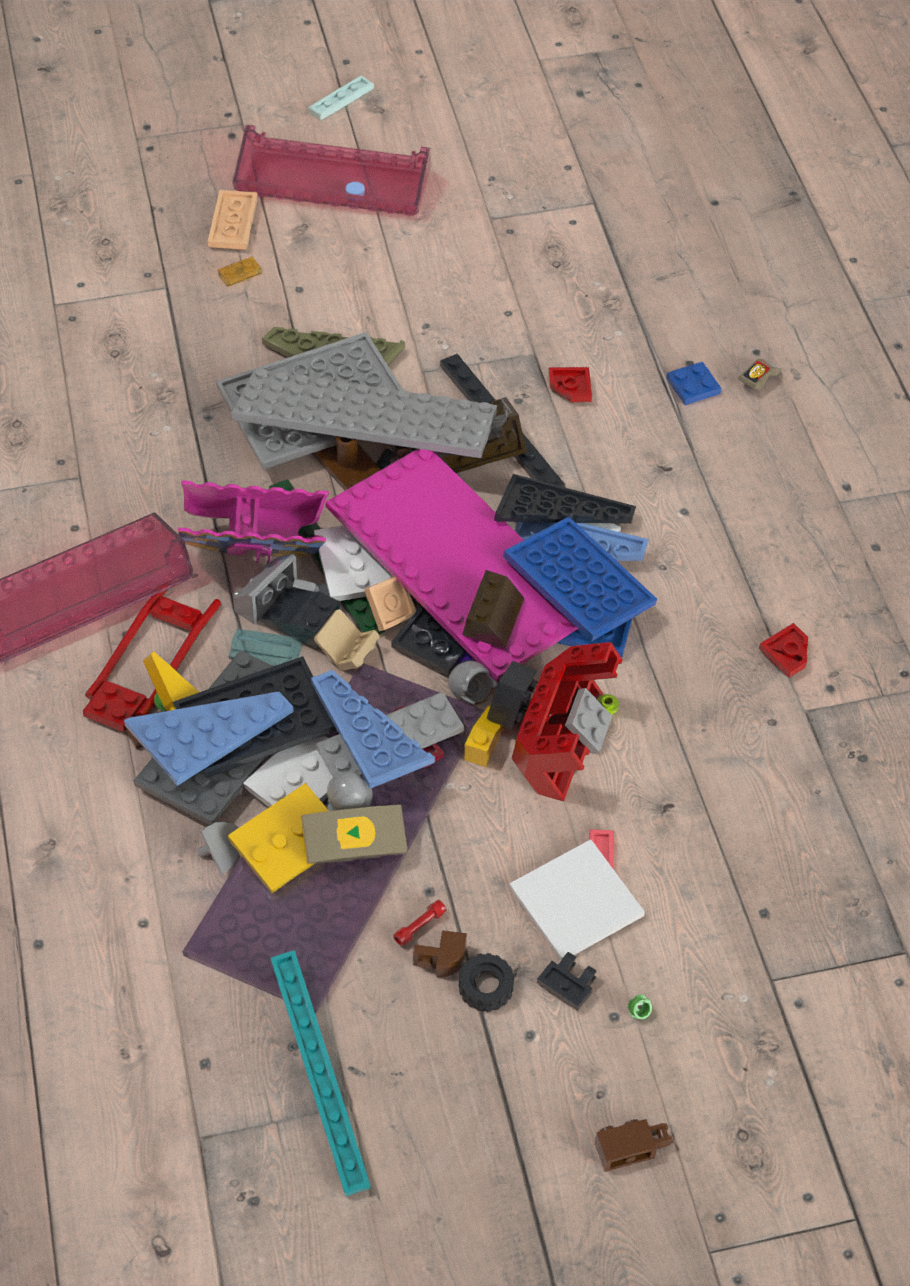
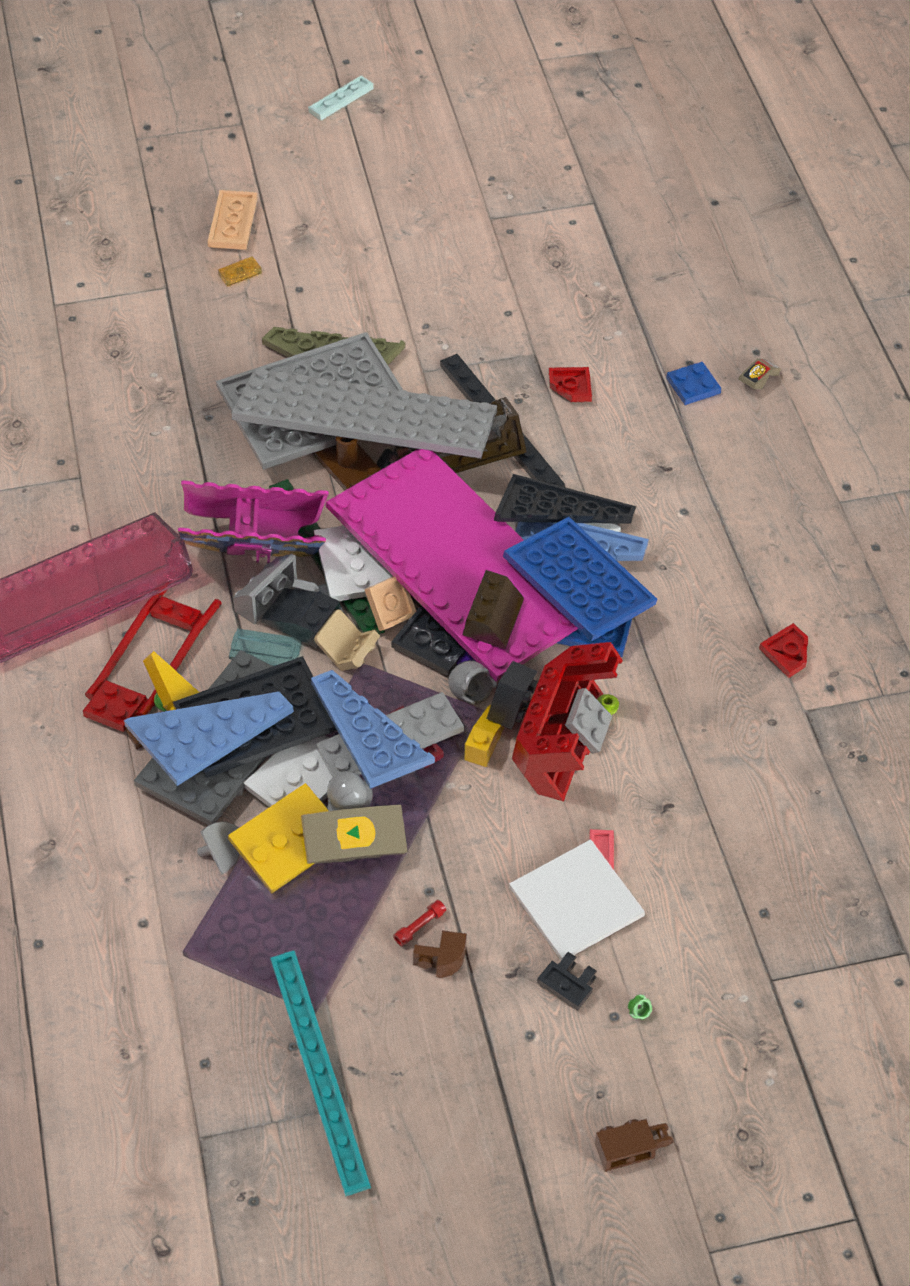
clear pink windscreen [232,125,431,216] -> none
light blue tile [346,182,365,199] -> none
black tyre [459,953,514,1012] -> none

